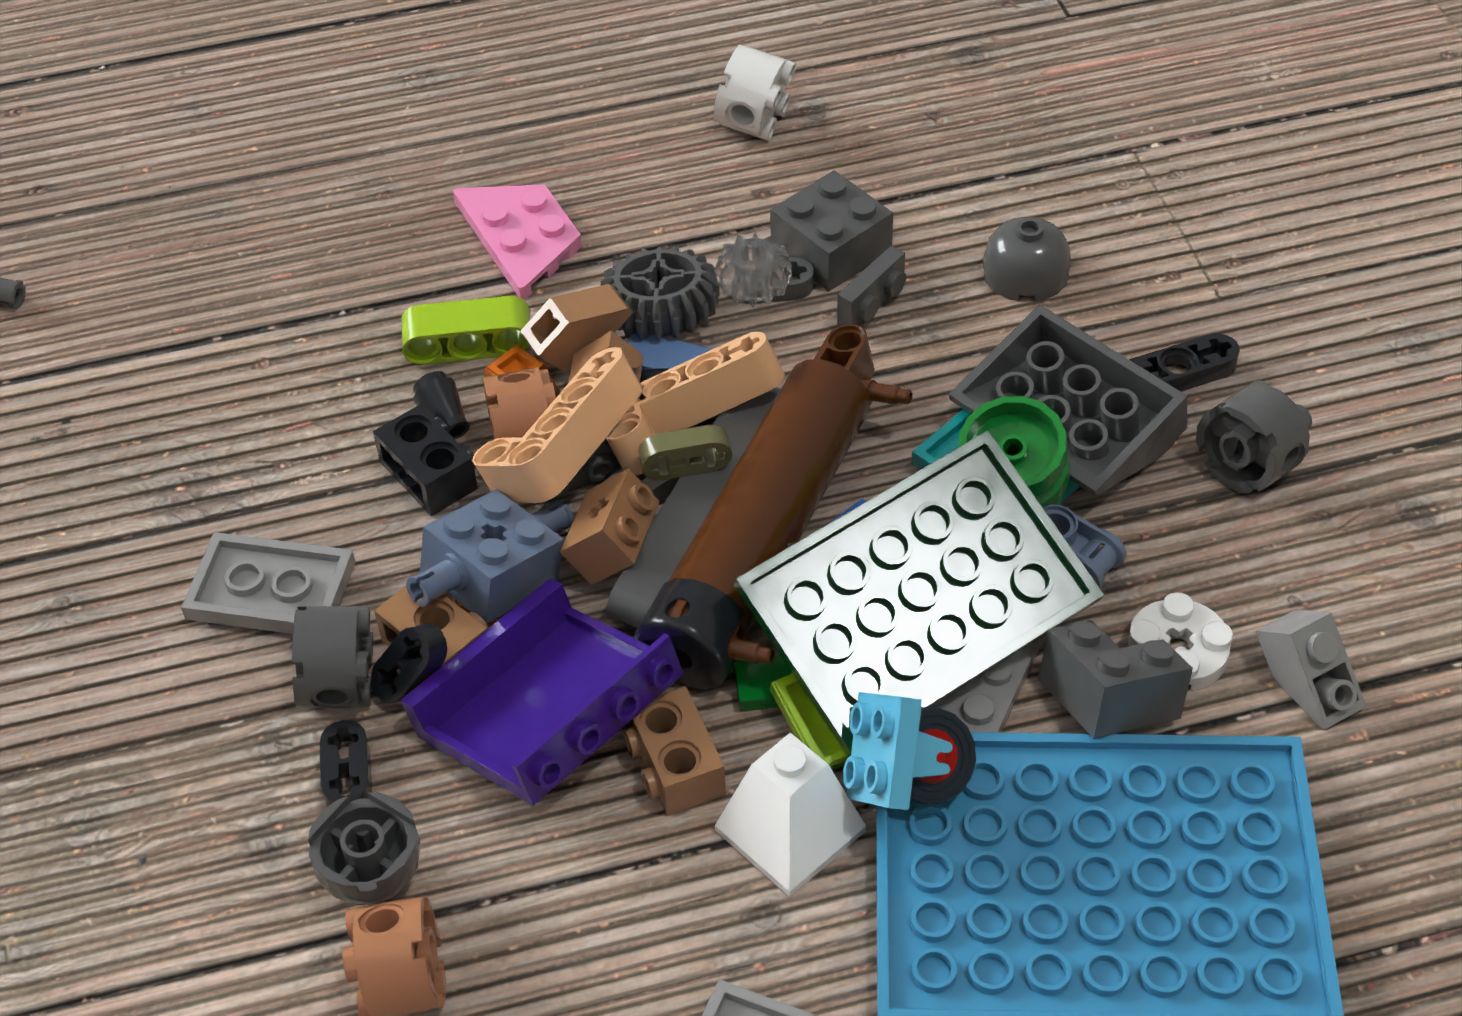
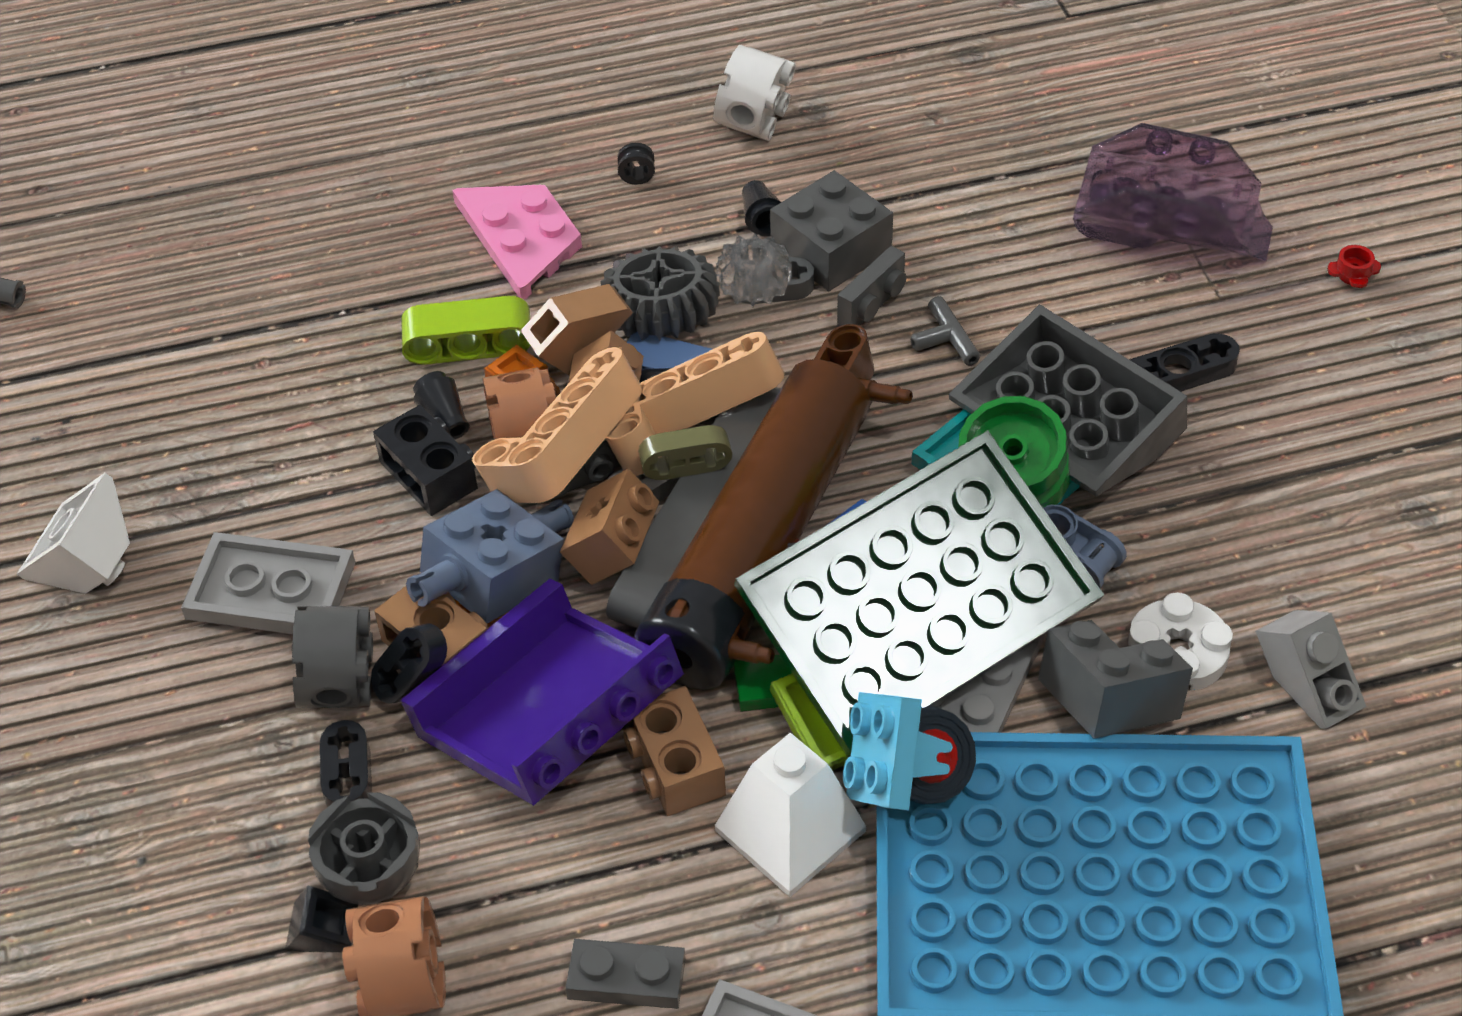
dark grey cylinder [983,216,1071,302] -> none
dark grey brick [1196,380,1312,493] -> none
none -> white slope [17,473,130,594]
none -> black slope [286,885,358,952]
none -> dark grey plate [565,939,686,1009]
none -> black bush [617,143,655,185]
none -> black cone [742,180,781,237]
none -> dark grey piece [910,296,981,365]
none -> clear purple slope [1073,123,1273,261]
none -> red plate [1327,245,1381,288]

